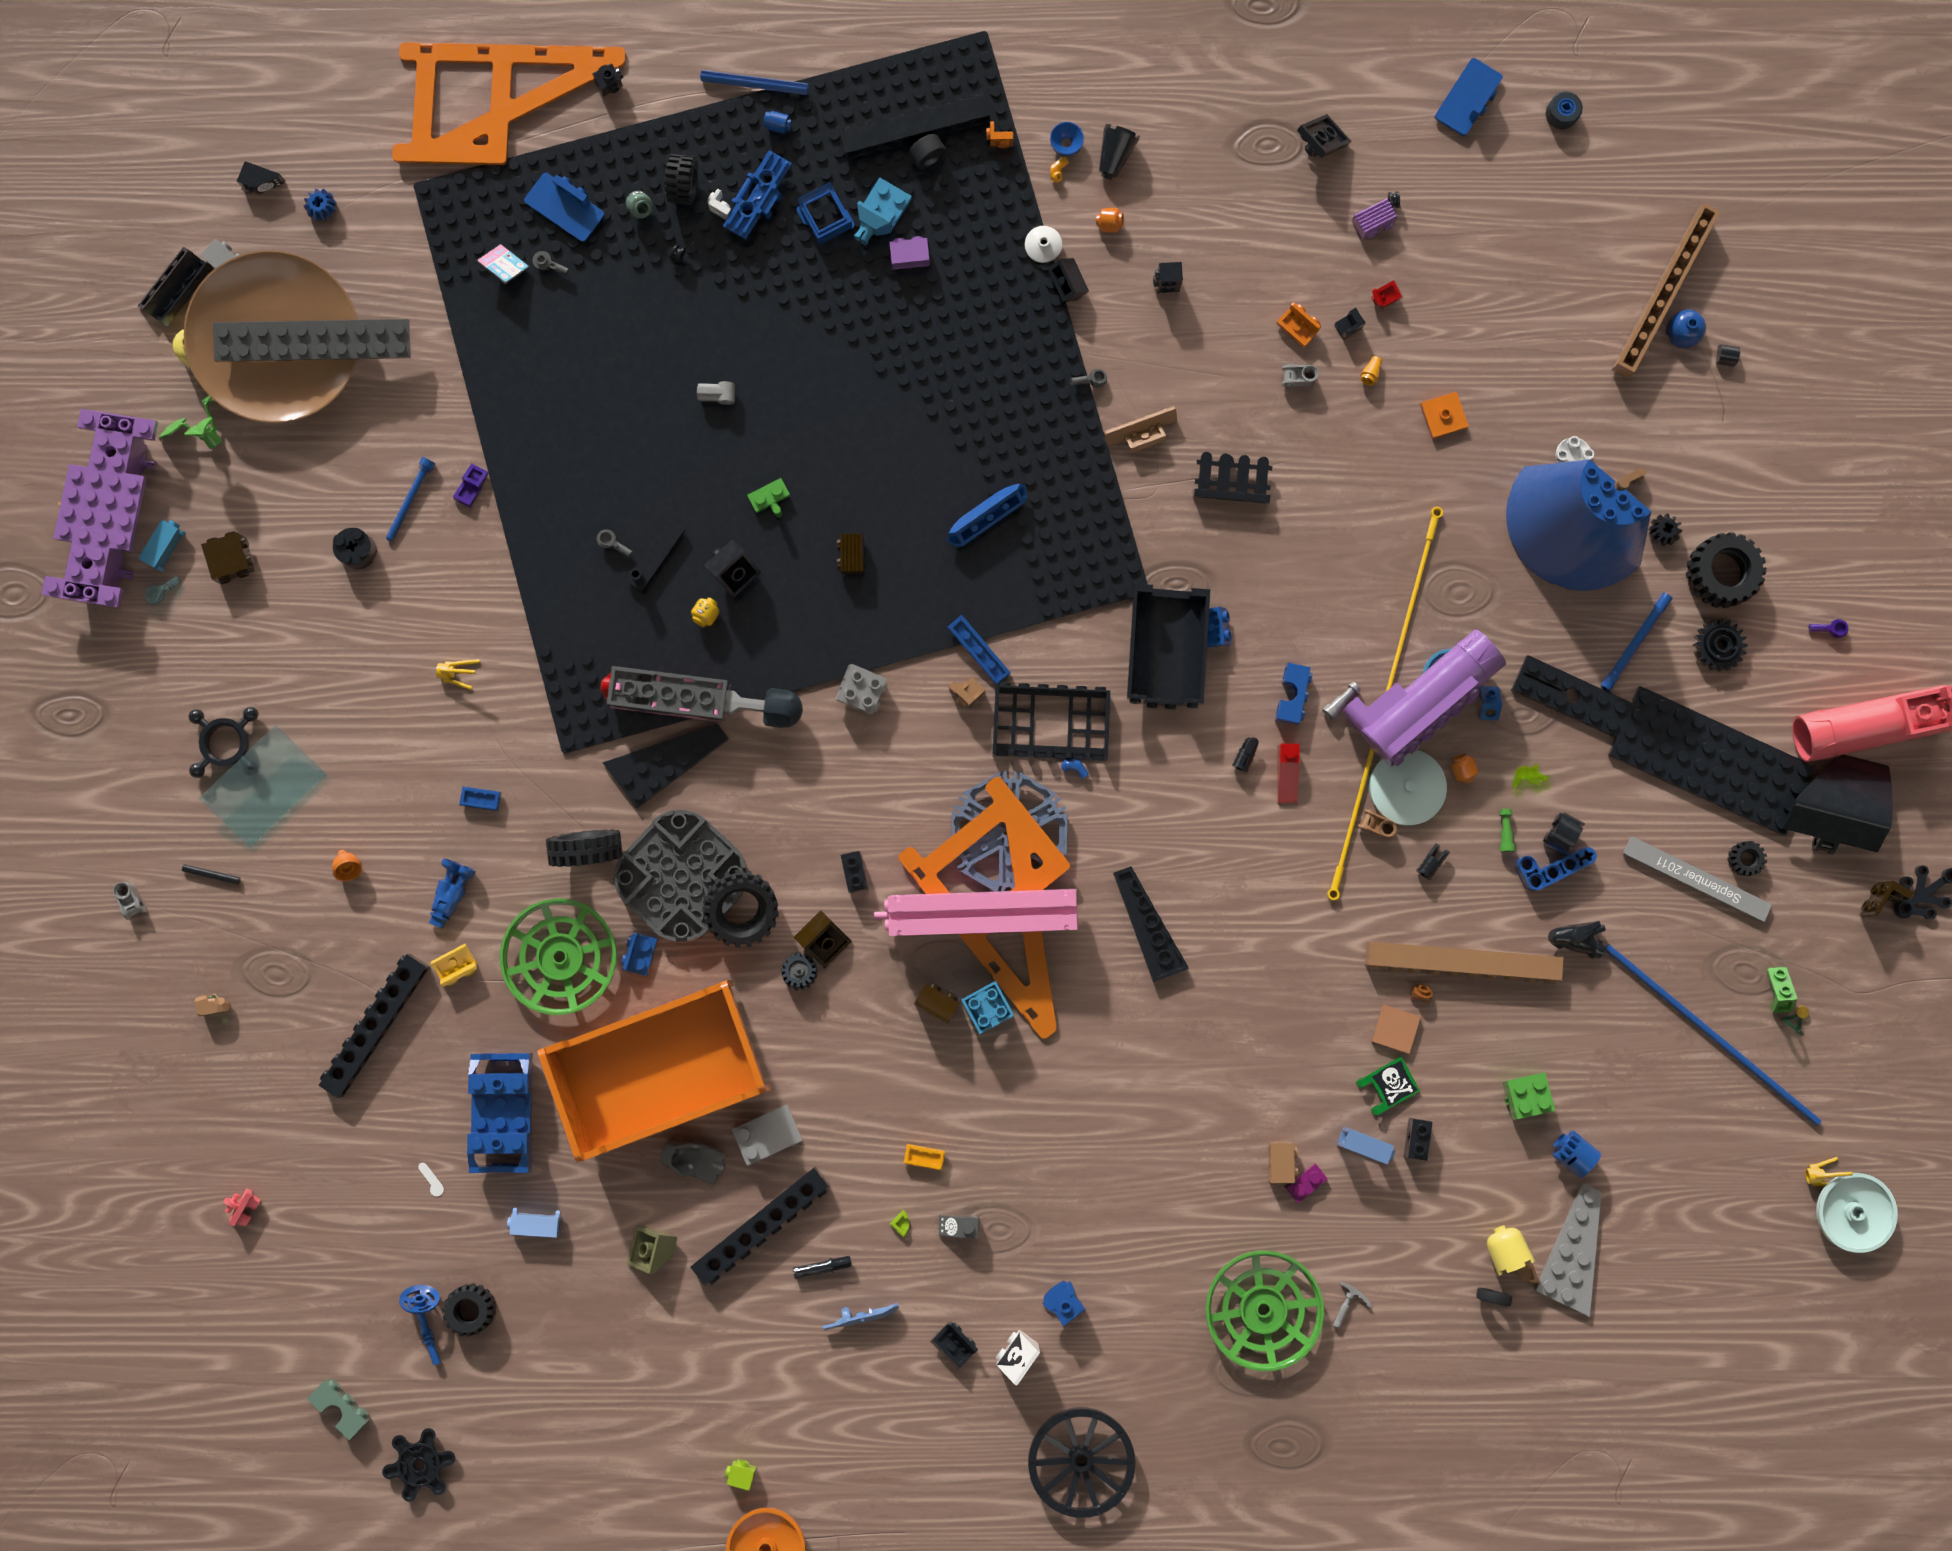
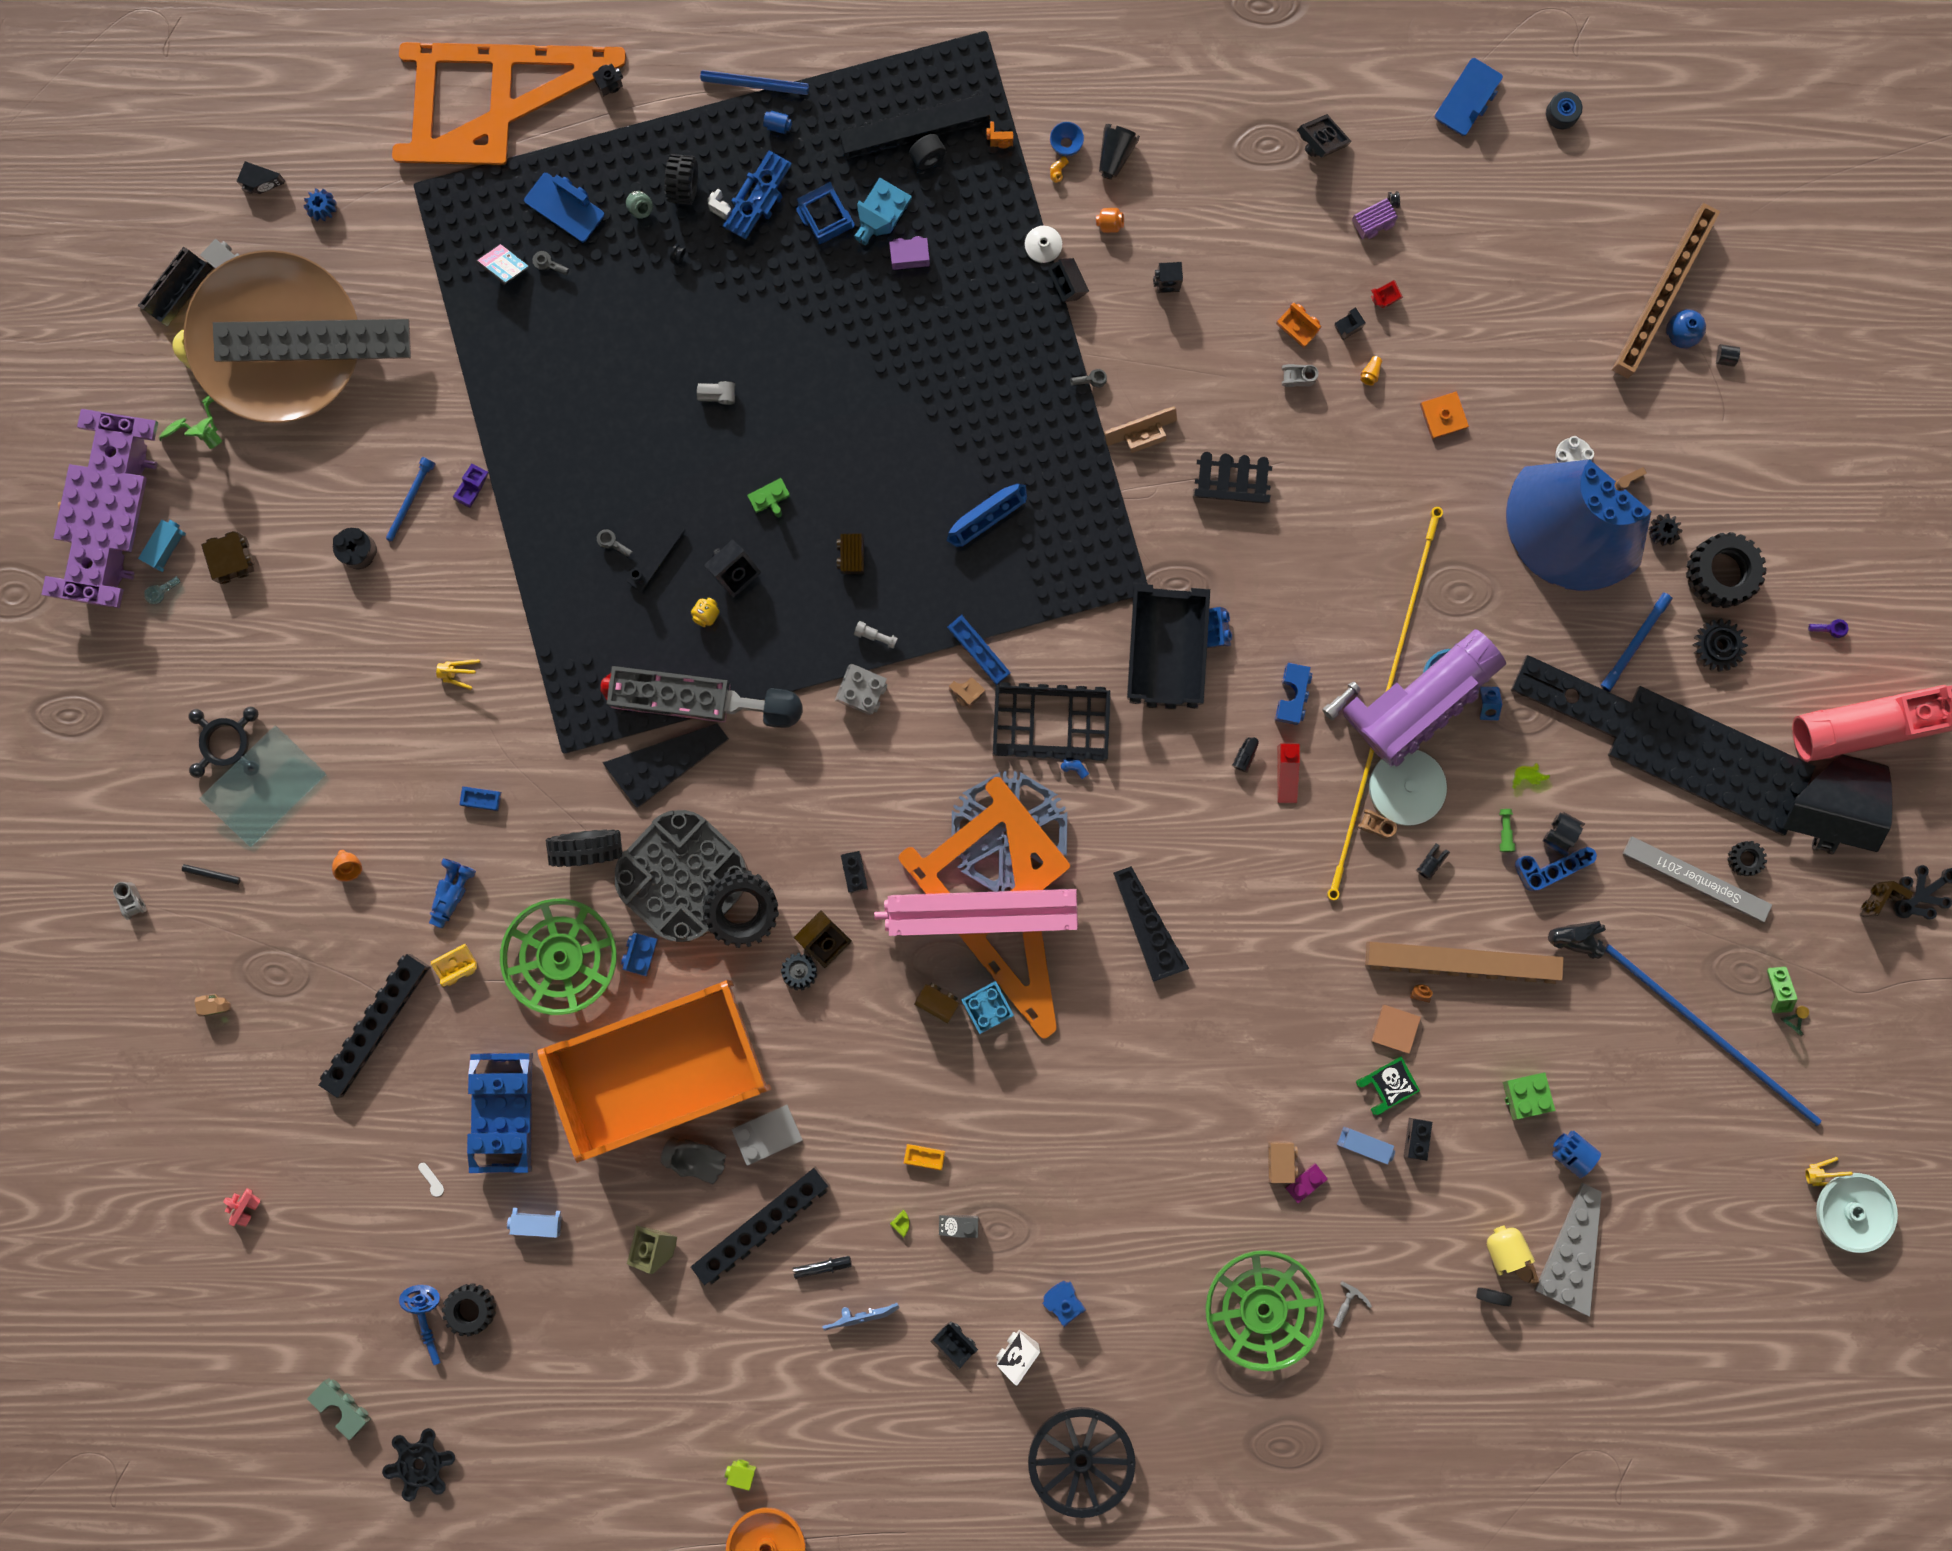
orange head [1450,754,1479,784] -> none
none -> light grey piece [854,621,898,649]

